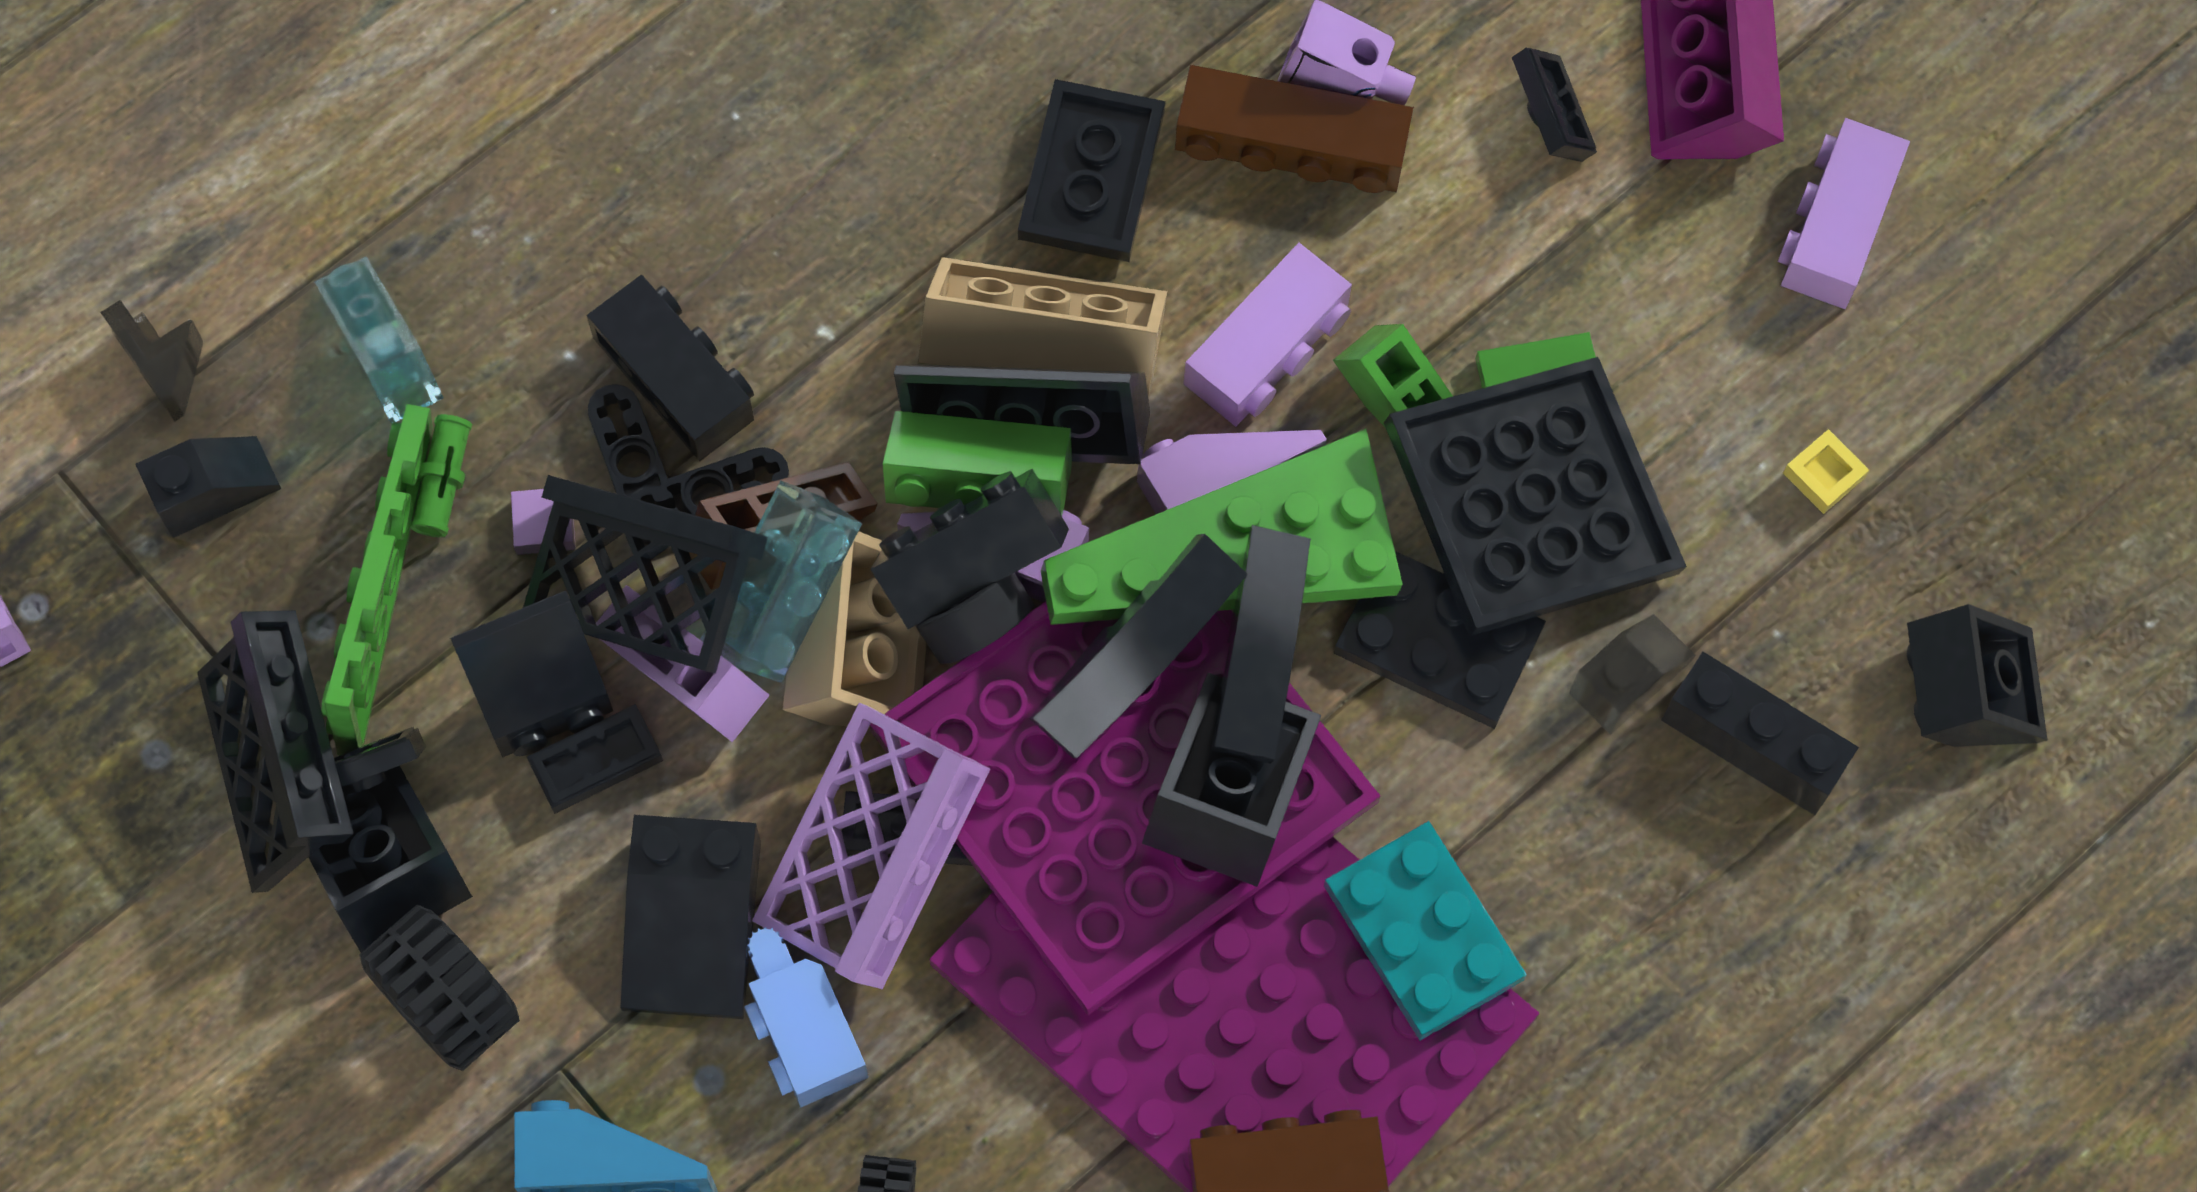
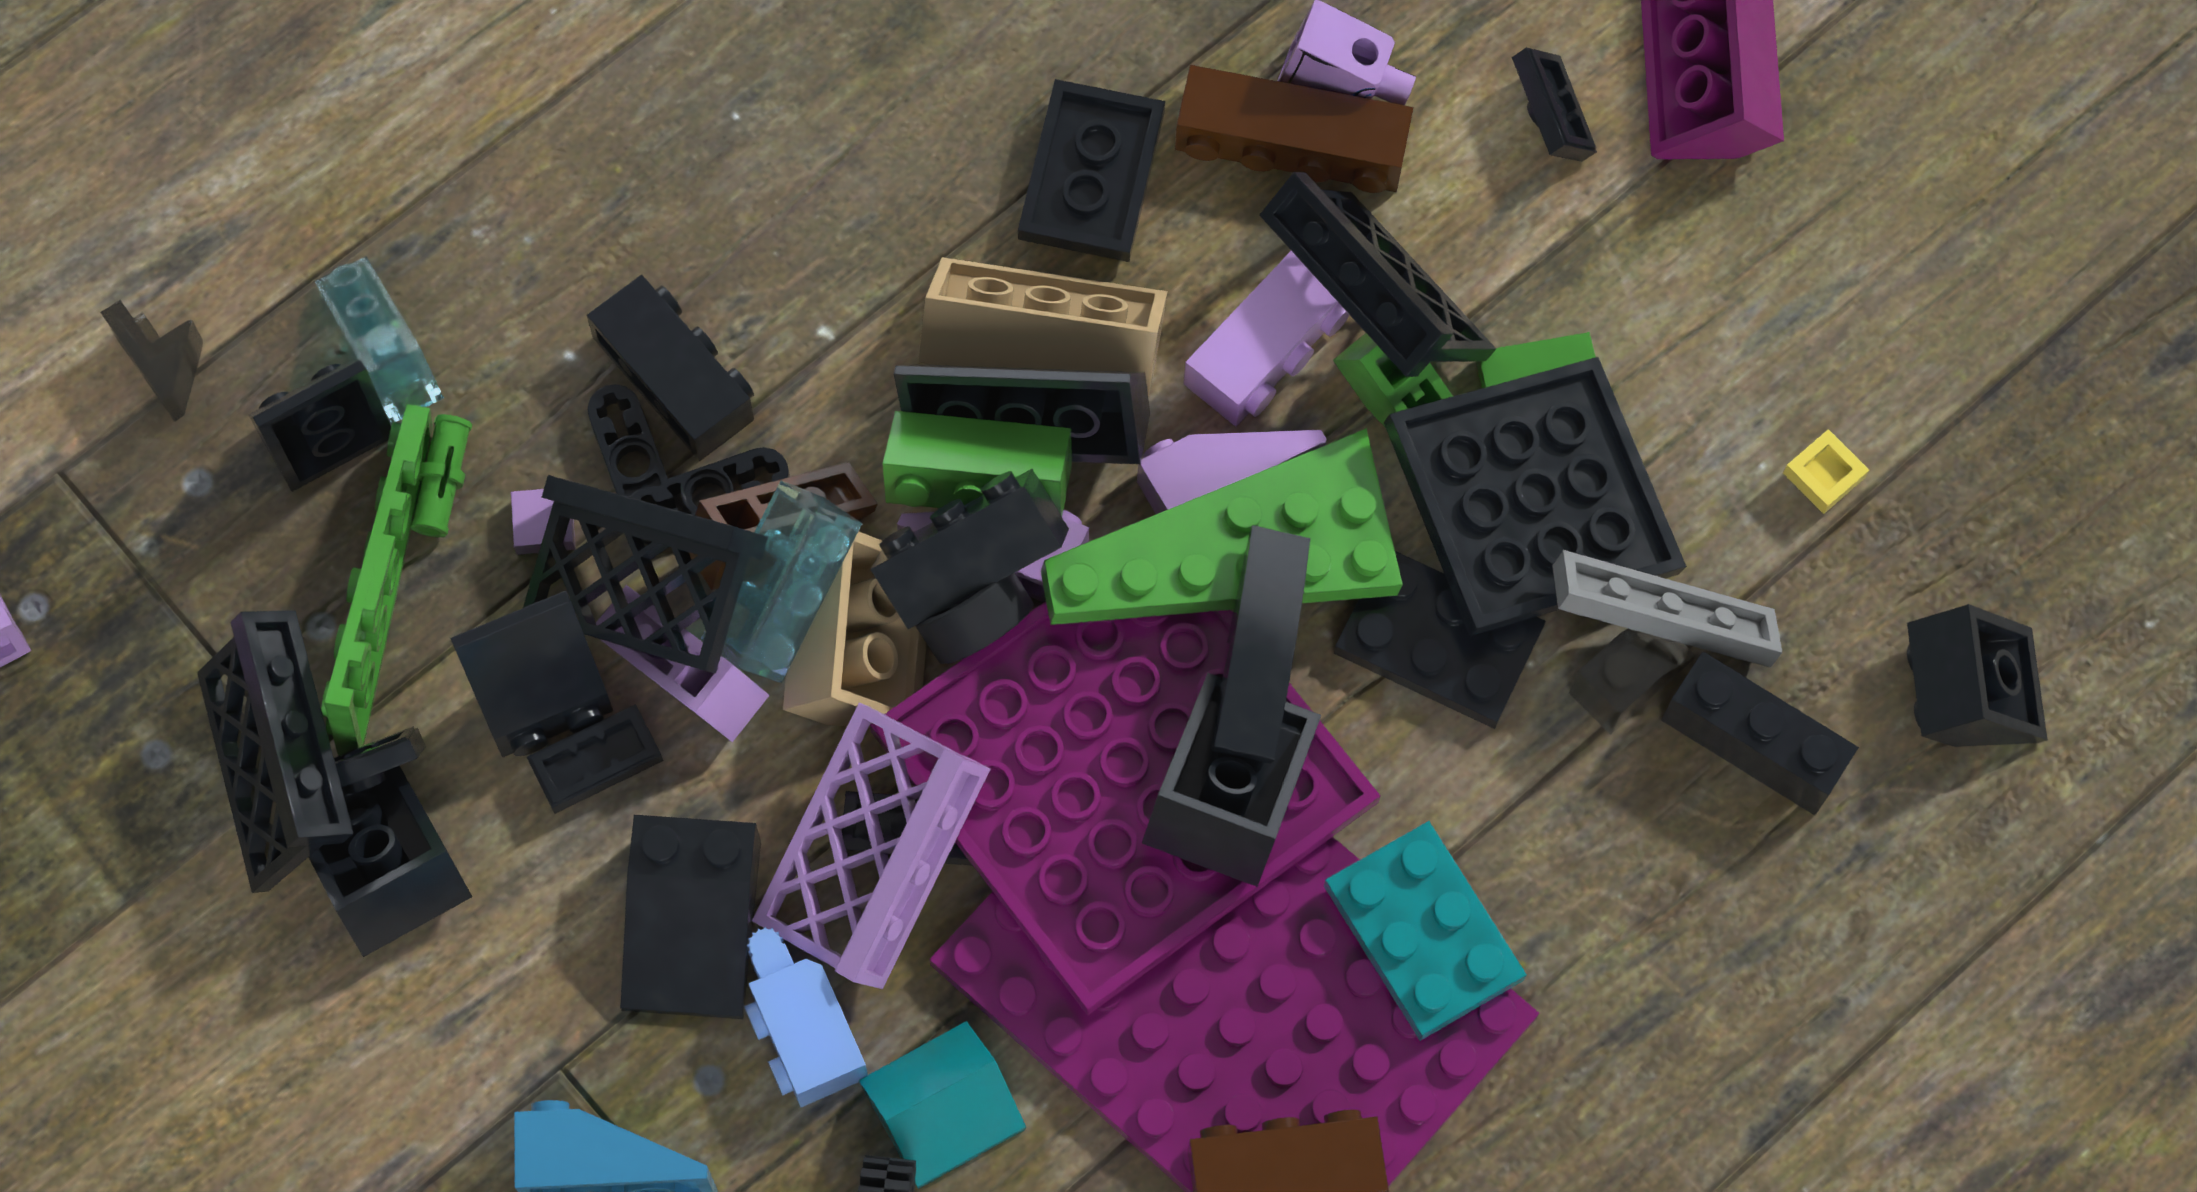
black slope [135,436,281,538] -> none
black tyre [359,905,520,1071] -> none
black slope [1029,534,1248,758] -> none
lavender brick [1778,118,1910,309] -> none
none -> black slope [248,358,391,492]
none -> teal slope [859,1021,1026,1189]
none -> black fence [1259,172,1496,377]
none -> light grey plate [1553,550,1782,668]

